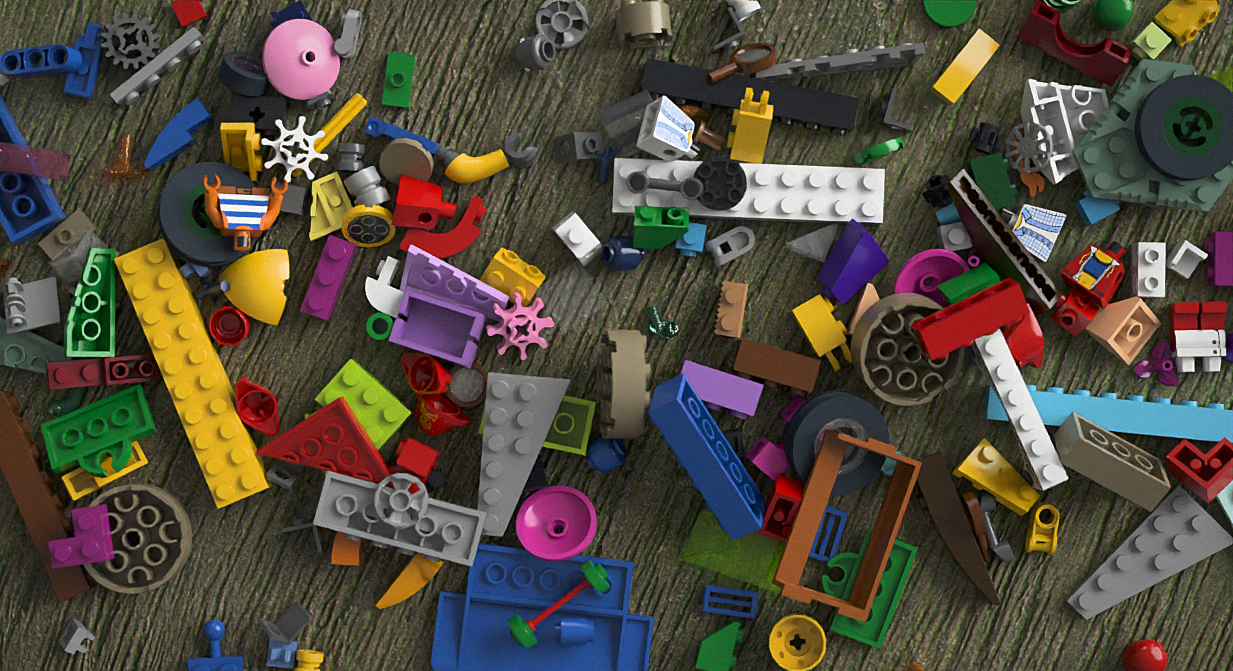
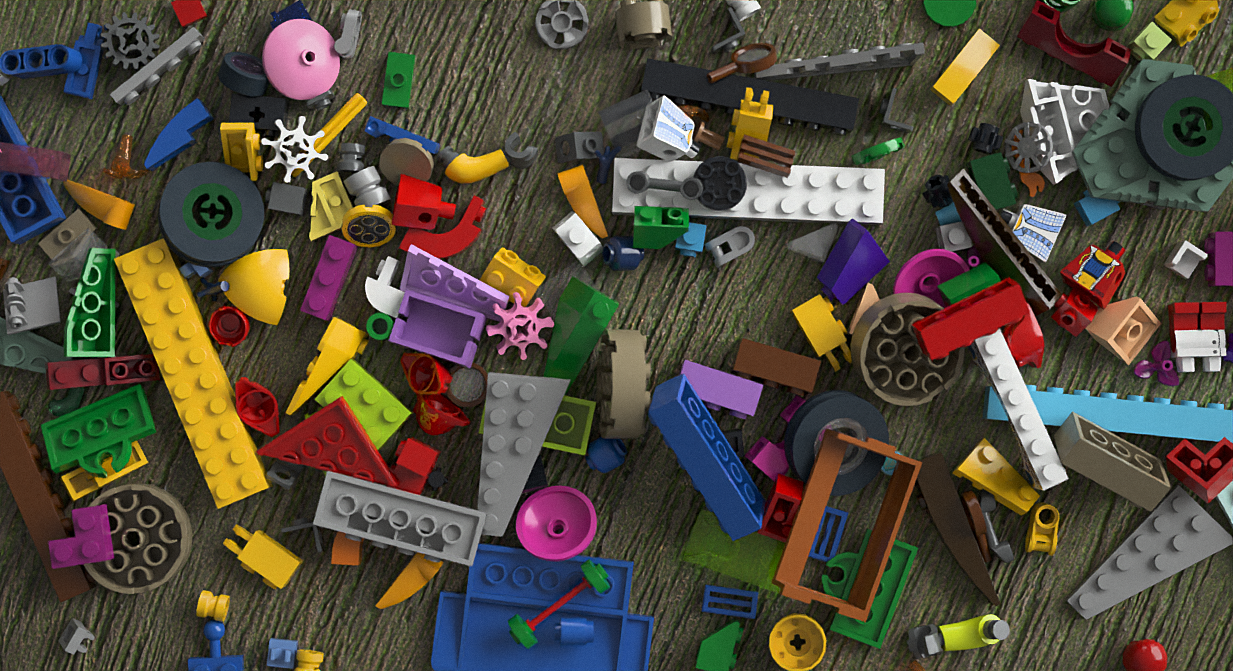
torso [201,174,288,251] -> none
dark grey bracket [258,601,312,645] -> none
light grey piece [373,473,429,528] -> none
dark grey head [514,34,555,72] -> none
clear green arm [645,305,679,339] -> none
medium nougat brick [713,281,748,339] -> none
white brick [1130,242,1166,298] -> none
none -> light orange piece [63,179,135,230]
none -> yellow wheel [196,590,230,622]
none -> yellow hinge [223,524,304,589]
none -> yellow wedge [286,317,369,416]
none -> green wedge [543,276,619,395]
none -> light orange piece [557,164,608,238]
none -> reddish brown tile [736,135,796,178]
none -> piece [907,614,1009,659]

